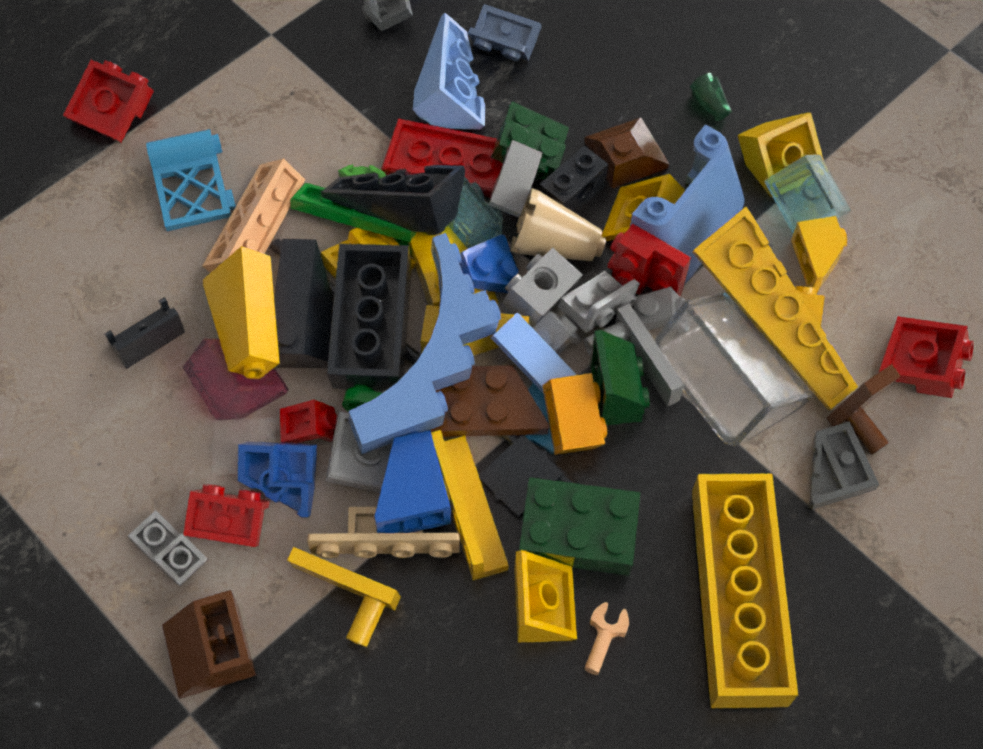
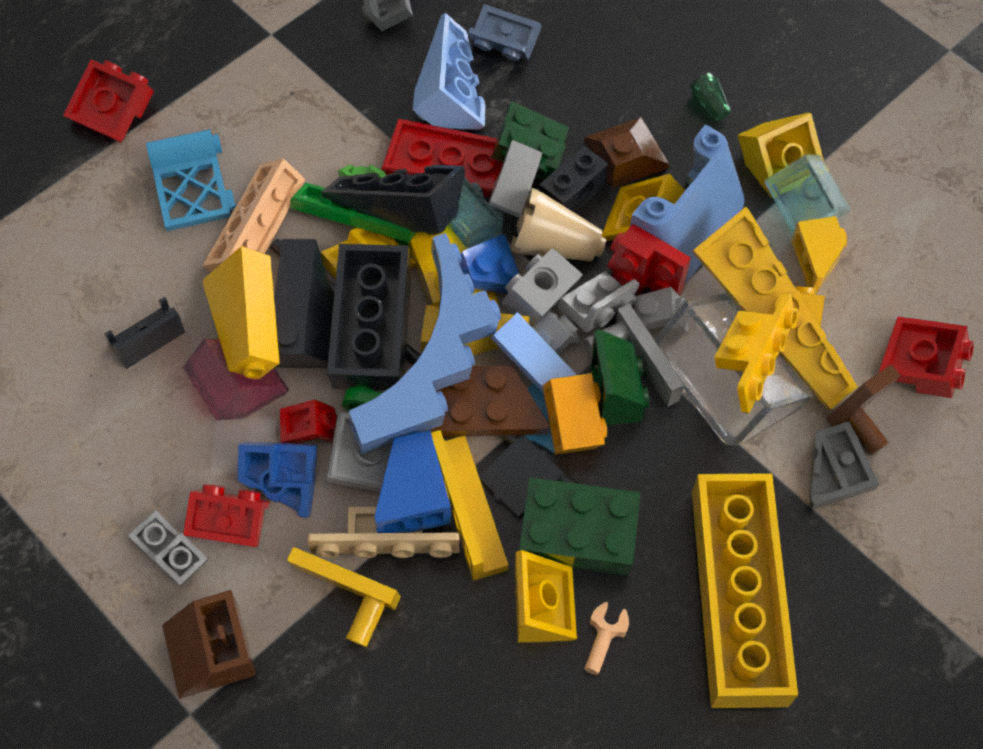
none -> yellow bracket [714,293,798,413]

